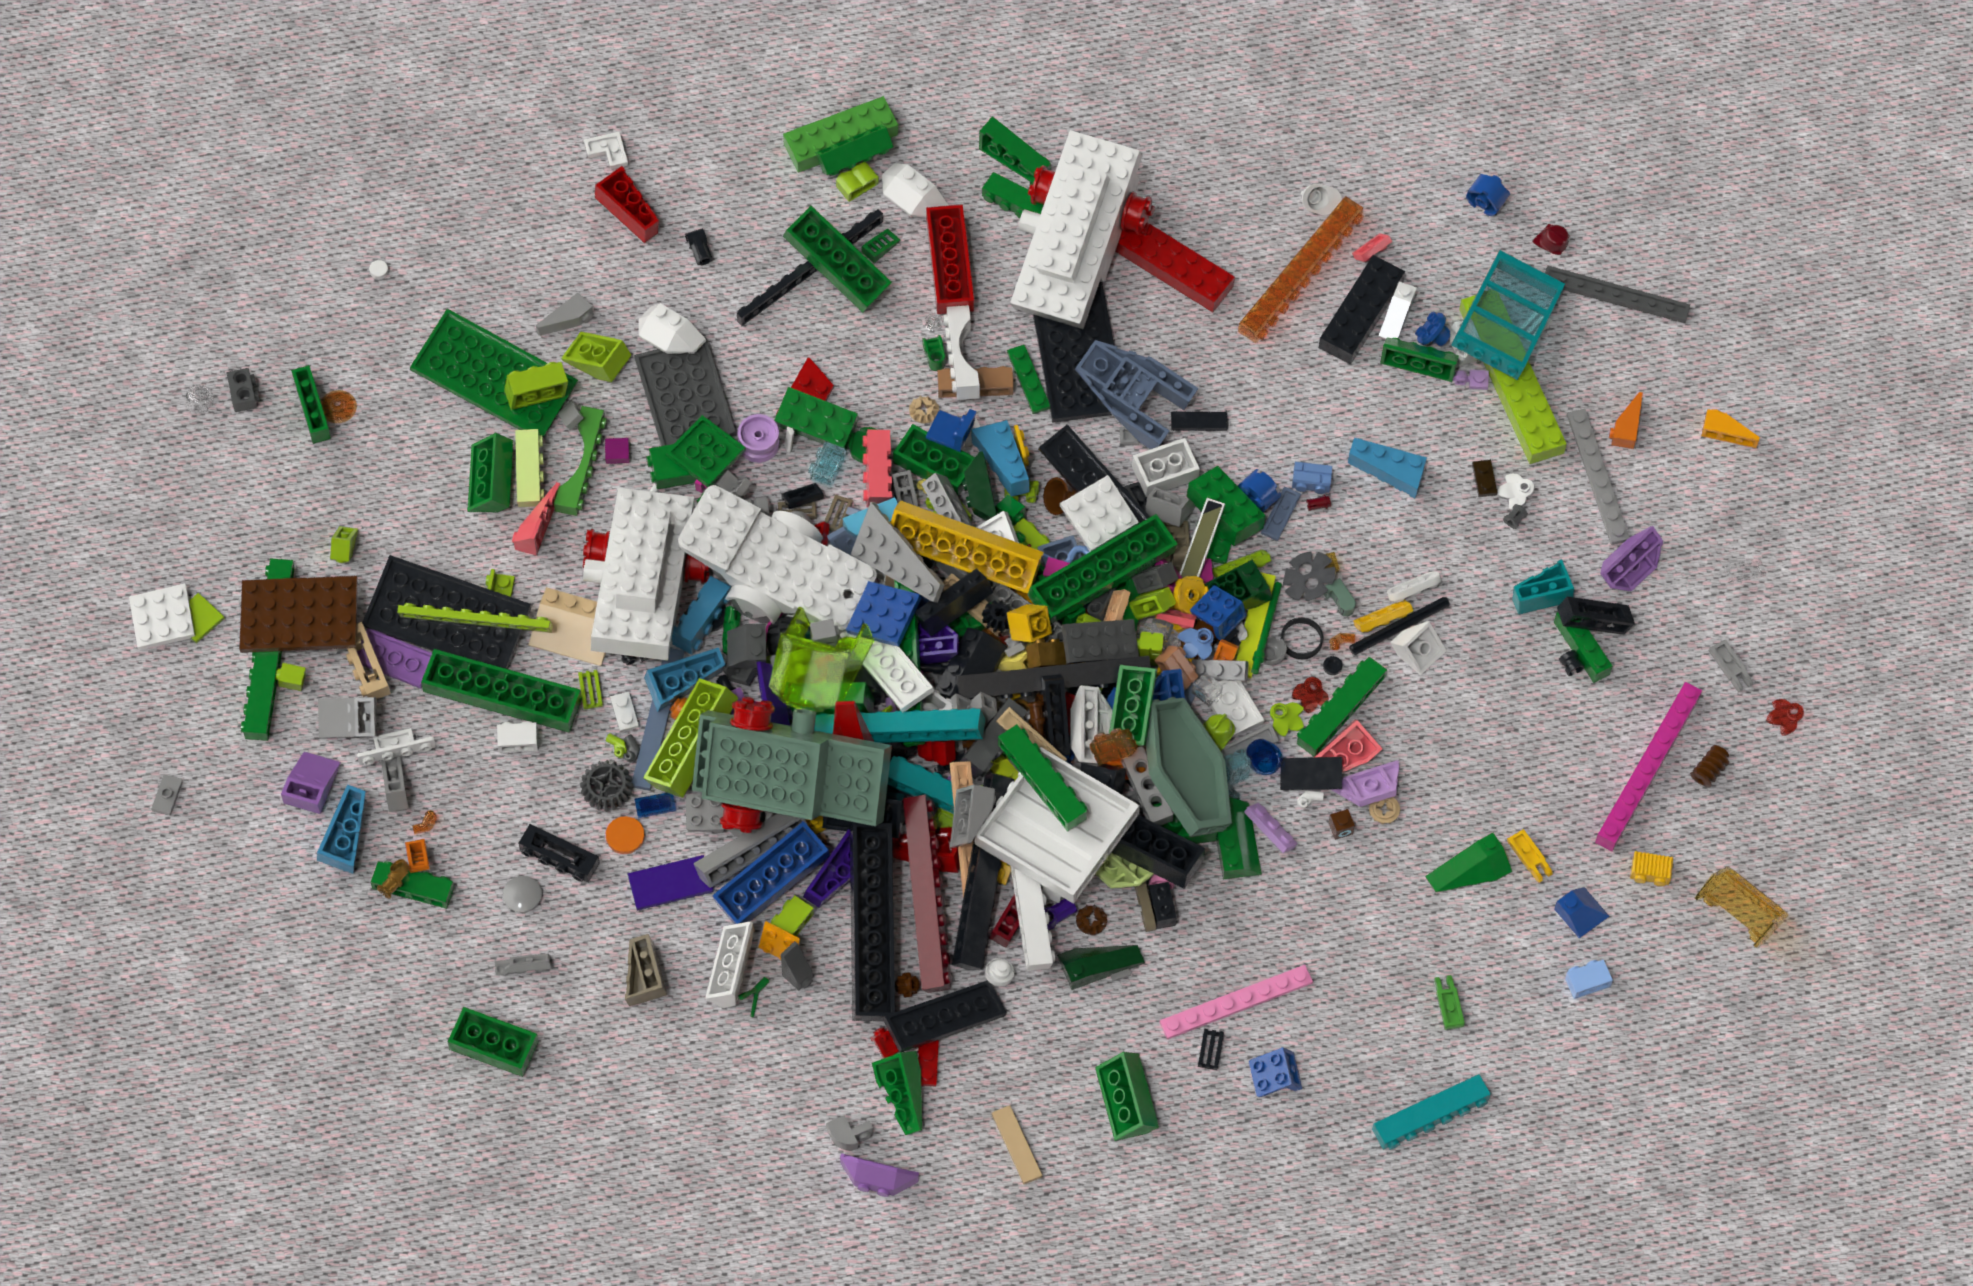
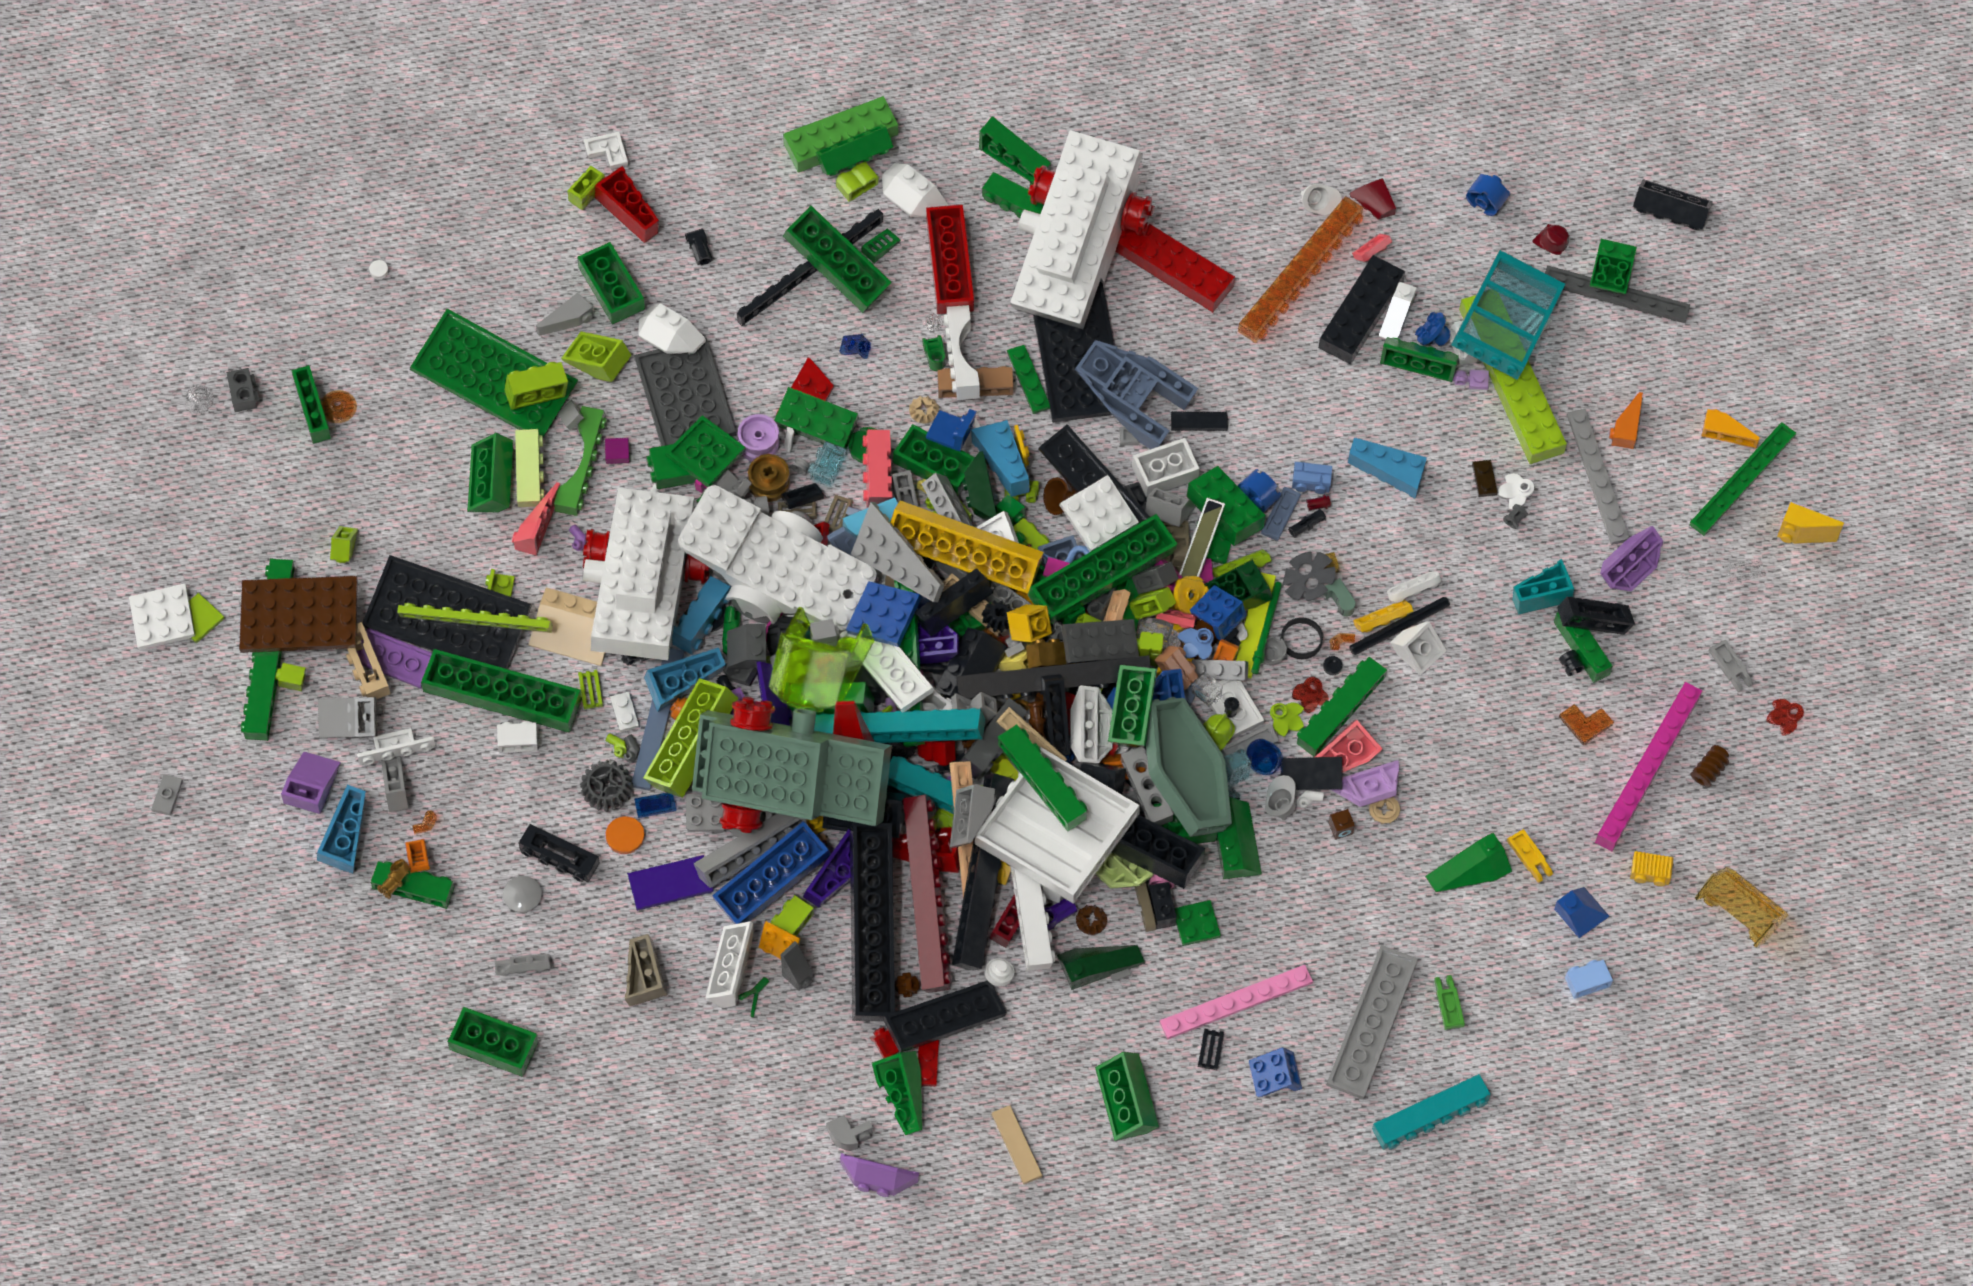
clear orange brick [1089,728,1138,765] -> none
lavender plate [1244,803,1298,853] -> none
none -> lime brick [567,166,605,210]
none -> medium lavender arm [569,524,586,551]
none -> green brick [577,242,645,325]
none -> pearl gold wheel [748,454,790,502]
none -> light grey bush [791,457,810,475]
none -> clear blue bracket [839,334,871,359]
none -> green plate [1174,900,1221,946]
none -> black pin [1224,697,1239,718]
none -> light grey piece [1265,775,1296,820]
none -> black pin [1288,509,1326,538]
none -> light grey plate [1326,945,1418,1100]
none -> dark red slope [1349,178,1396,220]
none -> clear orange plate [1559,704,1614,745]
none -> green slope [1590,238,1637,295]
none -> black slope [1633,179,1713,230]
none -> green plate [1689,422,1796,536]
none -> yellow slope [1777,502,1844,544]

